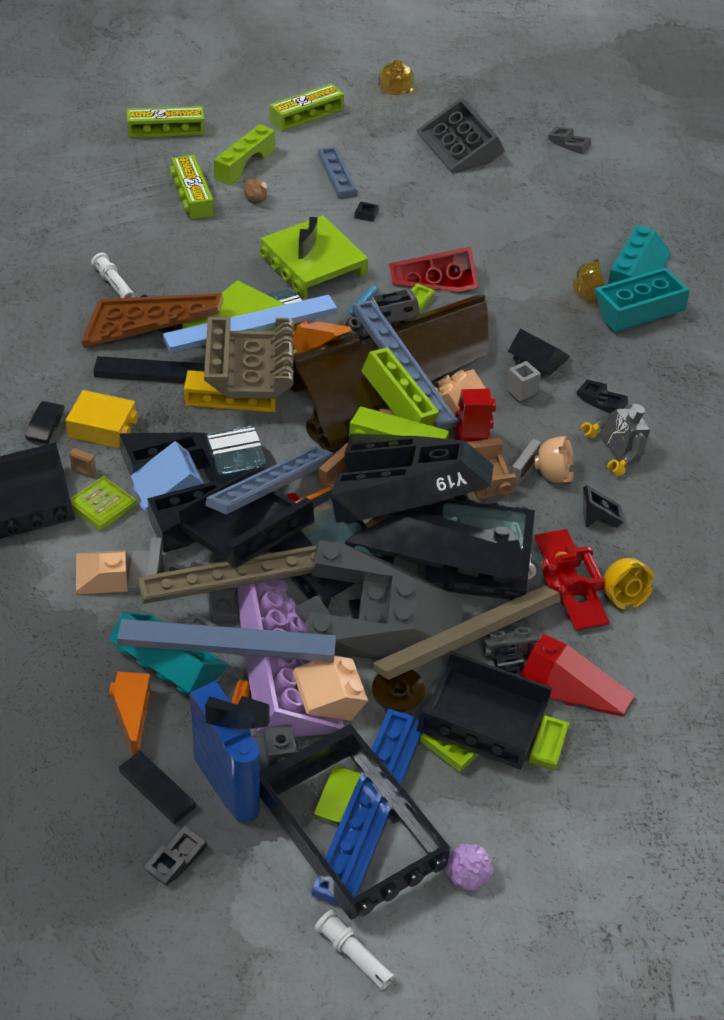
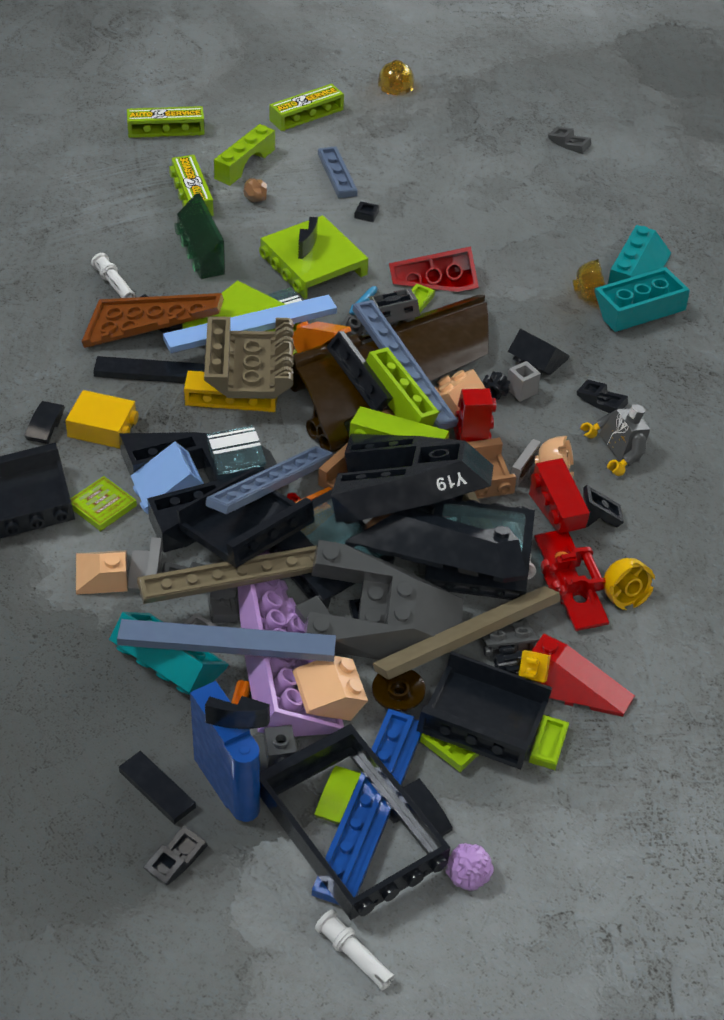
medium nougat tile [70,448,96,478] -> none
orange slope [109,671,151,756] -> none
dark grey slope [416,97,505,173] -> none
none -> clear green slope [174,193,225,279]
none -> black tile [326,331,393,412]
none -> black slope [403,778,453,837]
none -> black gear [482,371,510,400]
none -> yellow tile [519,650,551,683]
none -> red wedge [529,458,590,534]

